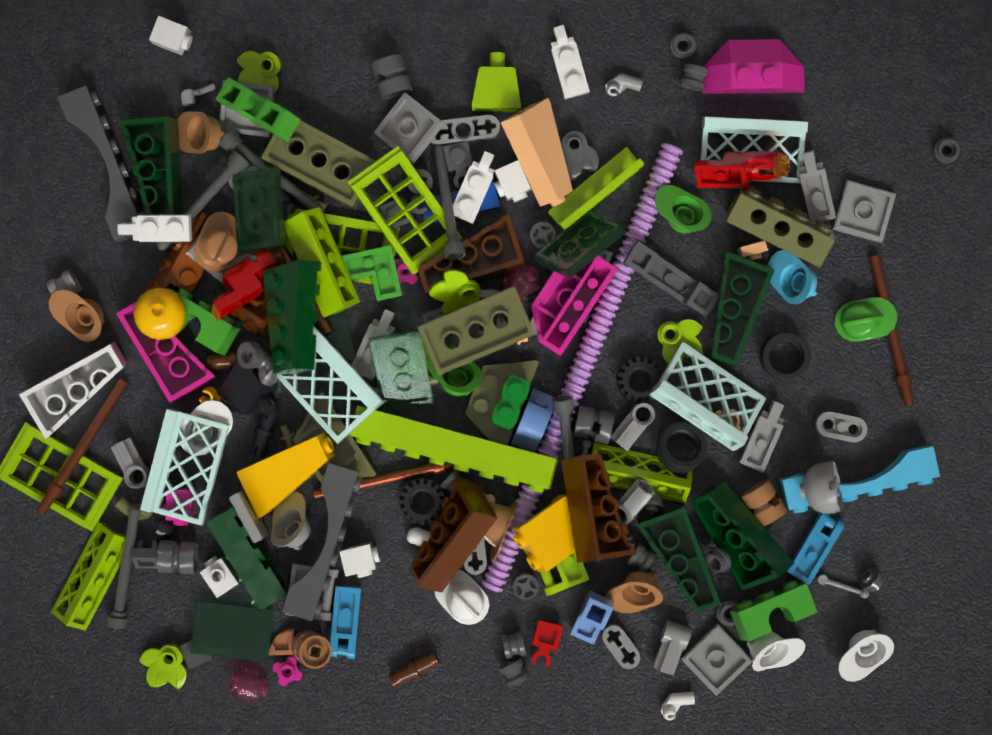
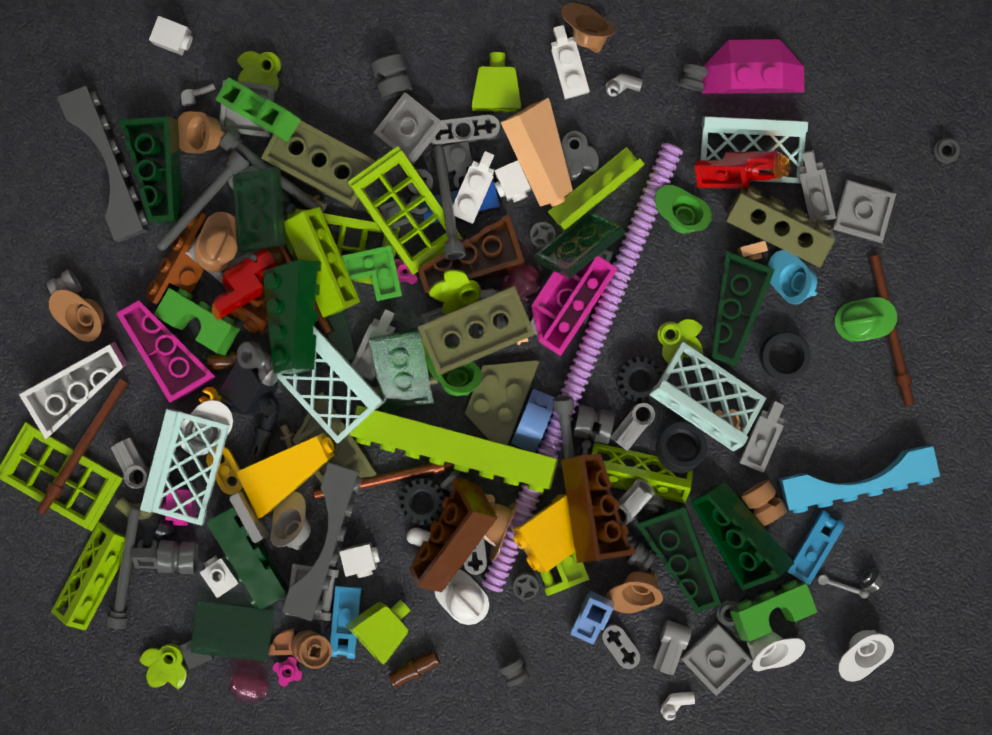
white hinge [118,214,192,242] -> none
yellow cylinder [133,288,187,340] -> none
green brick [492,375,530,430] -> none
dark grey wheel [501,630,527,660] -> none
red plate [532,619,563,668] -> none
dark grey slope [623,241,720,317] -> none
dark grey plate [670,33,696,59] -> none
dark grey plate [706,547,731,573] -> none
light grey cylinder [800,461,843,514] -> none
light grey plate [815,411,867,442] -> none
none -> yellow plate [206,447,243,495]
none -> lime torso [345,600,410,665]
none -> medium nougat piece [561,3,616,53]

